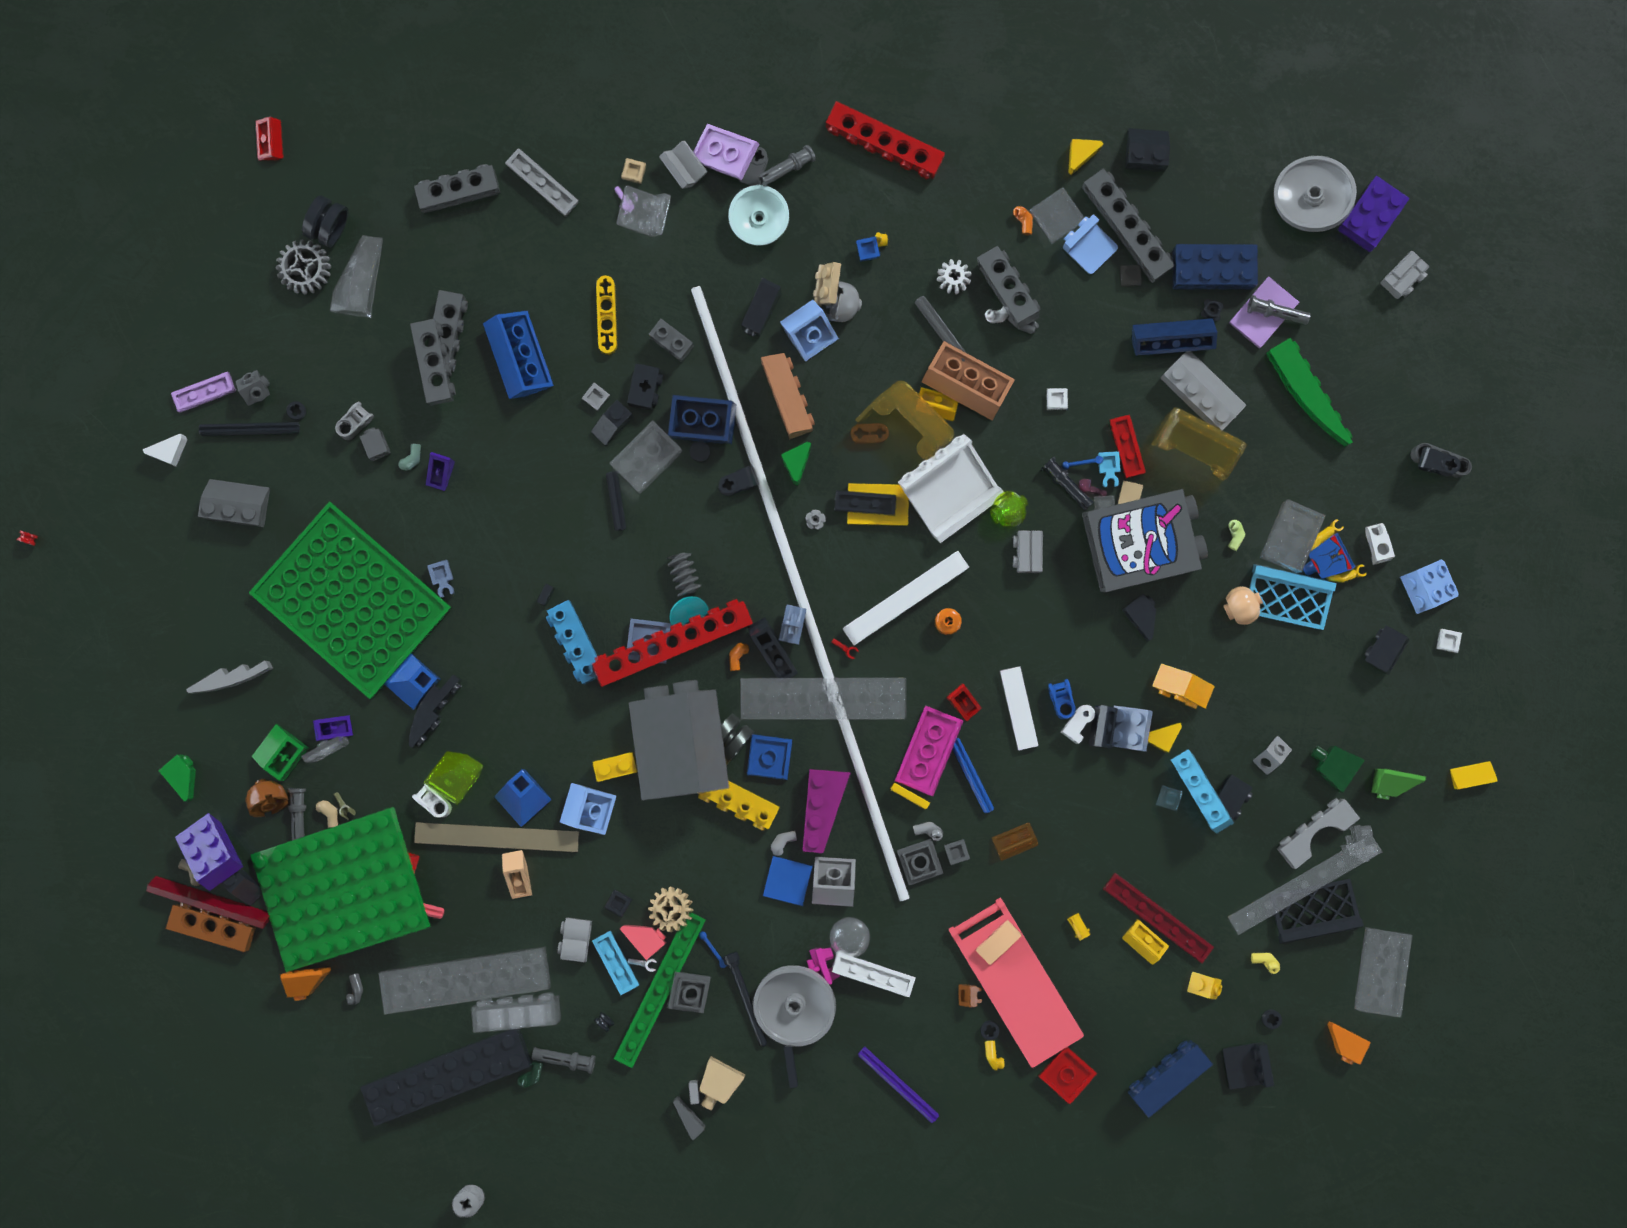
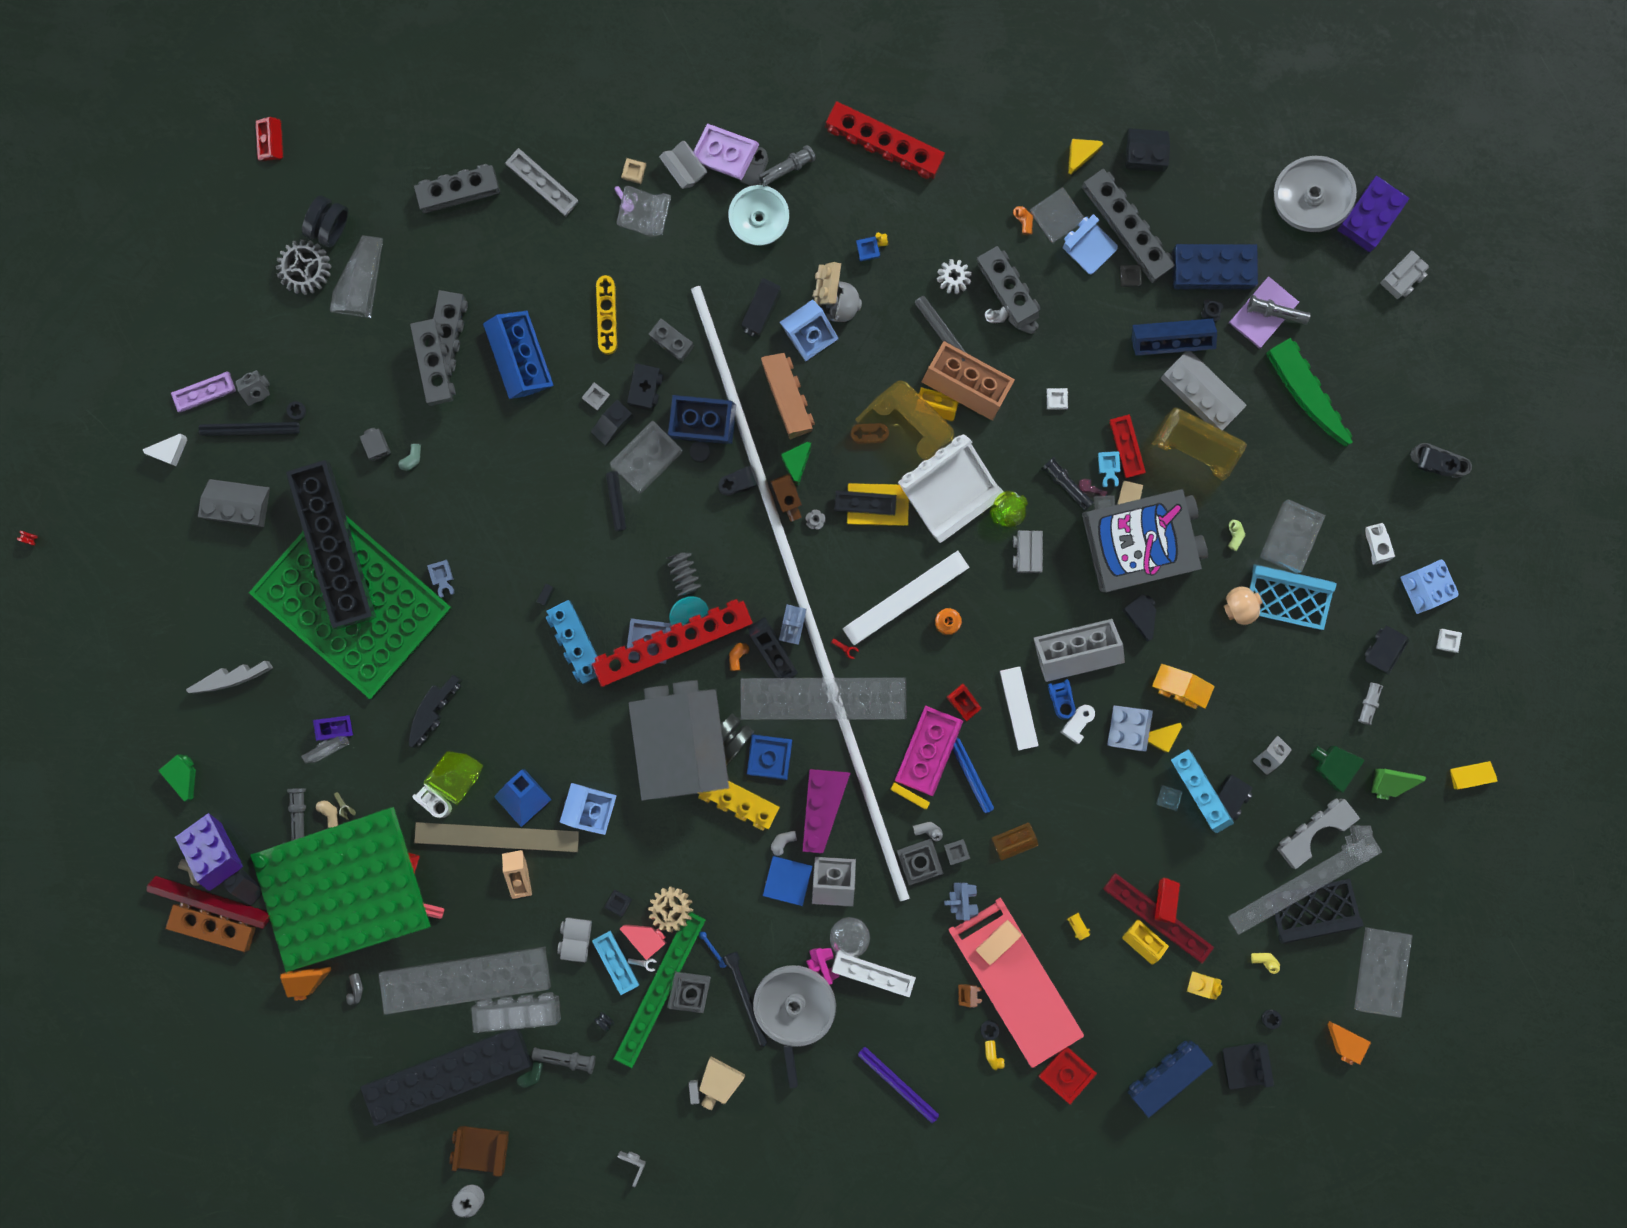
dark orange cylinder [246,779,288,817] -> none
green slope [252,724,309,781] -> none
light grey piece [335,402,374,440] -> none
blue slope [384,654,441,710] -> none
dark purple slope [426,452,455,491] -> none
yellow brick [593,752,638,782] -> none
dark grey slope [673,1096,705,1140] -> none
blue hinge [1062,456,1104,469] -> none
black panel [1089,705,1118,749] -> none
torso [1302,519,1367,583] -> none
none -> black brick [286,460,377,630]
none -> reddish brown panel [450,1126,509,1176]
none -> light grey bracket [618,1151,646,1187]
none -> reddish brown torso [770,473,802,522]
none -> sand blue hips [944,882,978,921]
none -> light grey slope [1034,619,1125,682]
none -> red slope [1155,878,1180,924]
none -> light grey pin [1358,683,1383,725]

